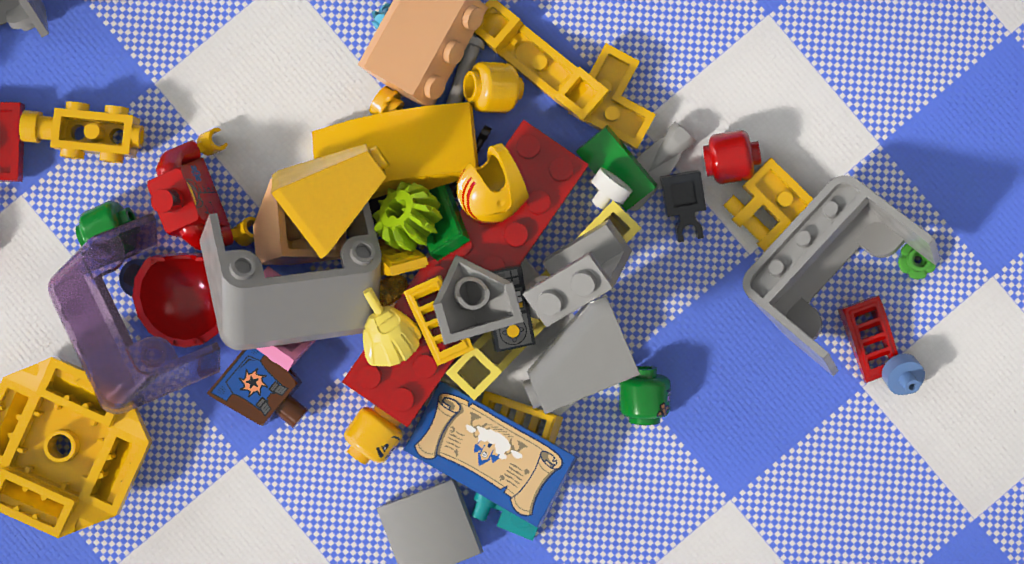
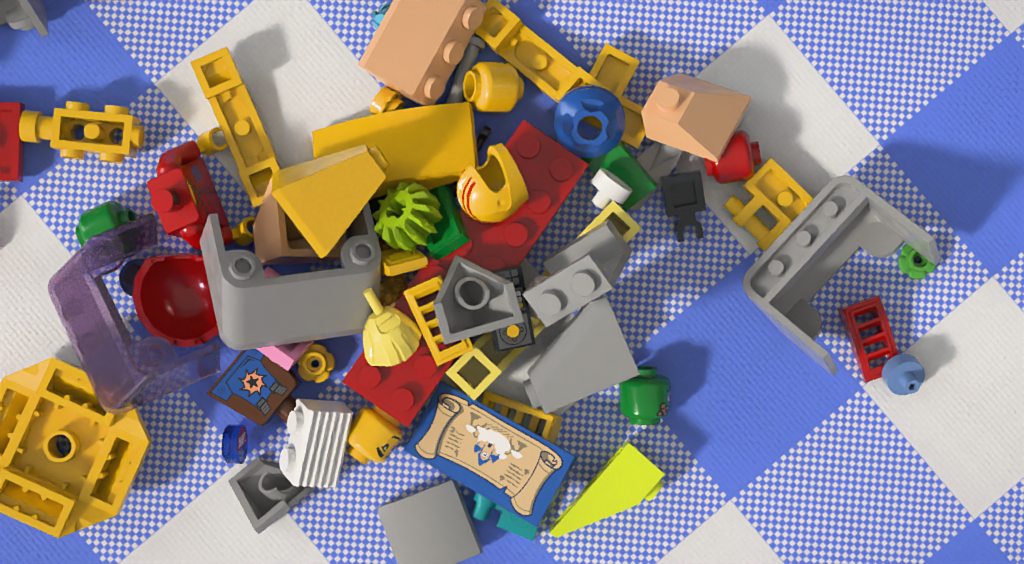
none -> yellow slope [190,47,282,208]
none -> clear blue tile [222,424,248,464]
none -> light grey slope [228,456,316,534]
none -> white brick [279,399,353,488]
none -> yellow plate [296,344,335,383]
none -> neon yellow slope [549,440,665,538]
none -> blue piece [553,85,626,158]
none -> light nougat slope [641,73,751,163]

